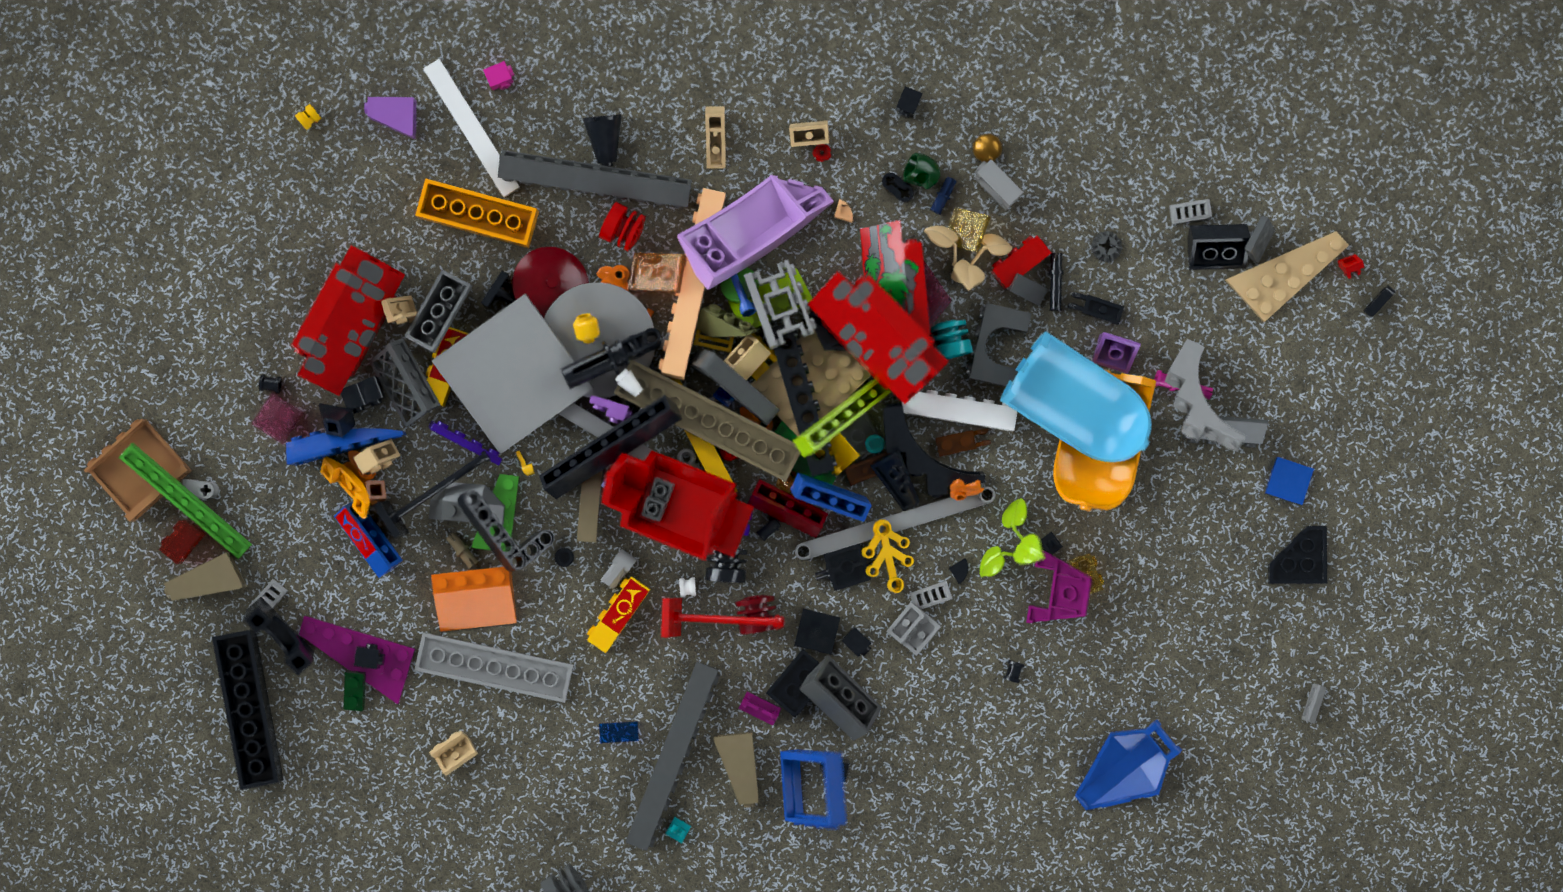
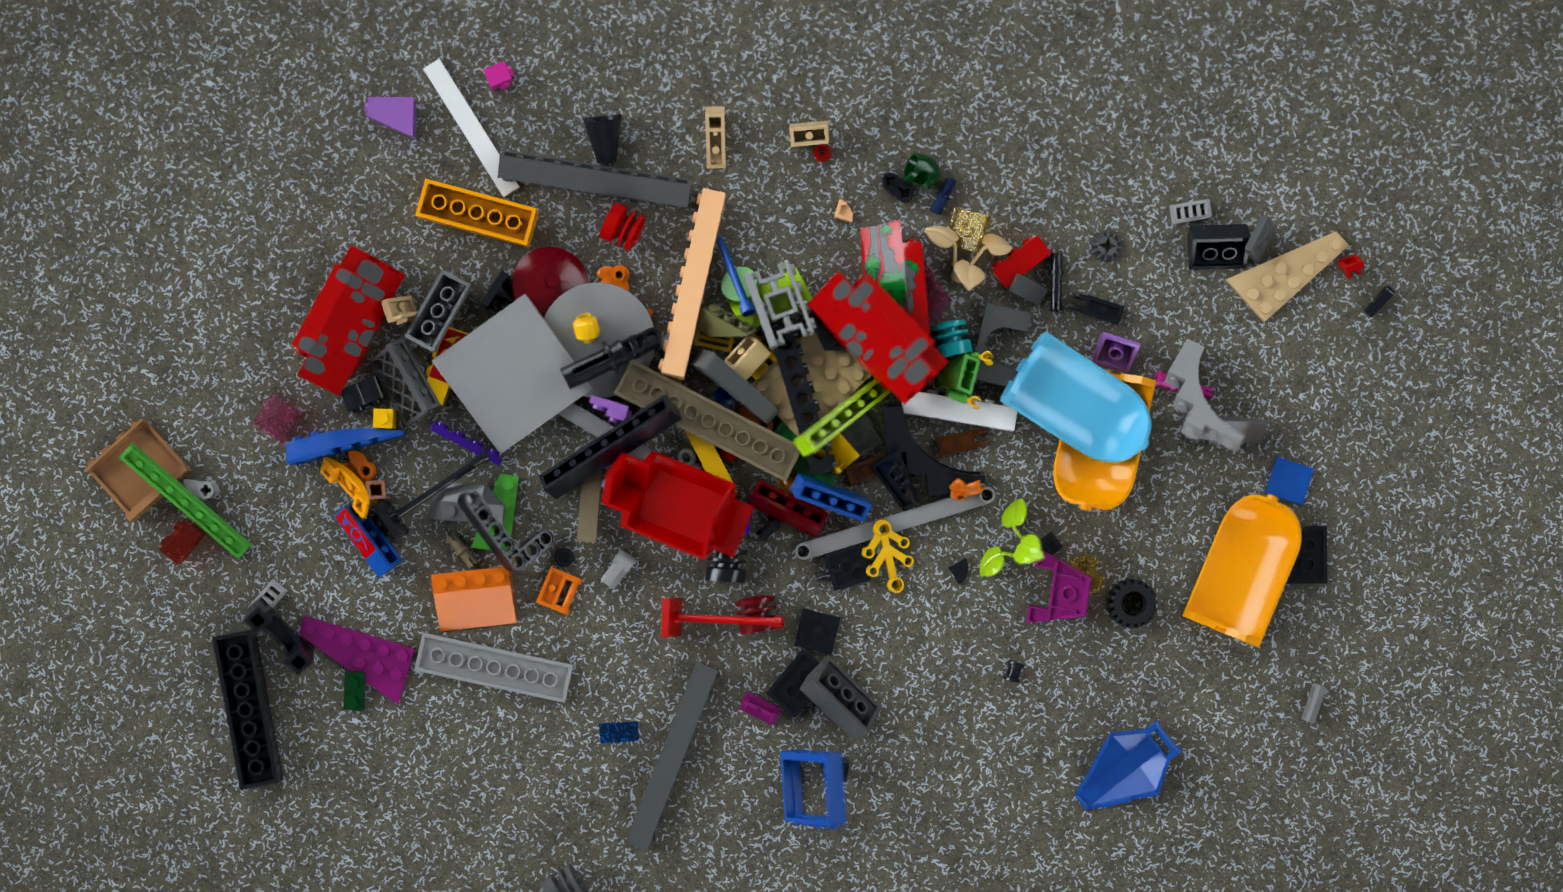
dark tan slope [164,552,247,601] -> none
black bush [259,374,282,394] -> none
yellow wheel [295,104,322,130] -> none
black slope [318,403,356,437] -> none
tan brick [353,439,401,474] -> none
black brick [354,643,385,669] -> none
tan bracket [429,731,478,776] -> none
yellow hand [515,451,535,476] -> none
brick [587,576,651,653] -> none
white cone [615,368,643,397] -> none
clear orange tile [627,253,687,293] -> none
dark grey slope [641,477,675,521] -> none
teal tile [665,817,691,843] -> none
lavender slope [677,175,834,290] -> none
white wheel [679,577,696,597] -> none
dark tan slope [714,732,759,808] -> none
black brick [841,627,871,657] -> none
teal tile [865,434,884,454] -> none
light grey slope [887,602,942,656] -> none
black brick [895,86,923,119] -> none
light grey slope [909,580,953,609] -> none
pearl gold hair [973,134,1002,163] -> none
light grey window [974,160,1023,211] -> none
none -> yellow brick [373,408,397,429]
none -> orange plate [536,567,583,615]
none -> bright green torso [939,351,994,410]
none -> black tyre [1106,579,1158,628]
none -> light orange panel [1182,494,1302,648]

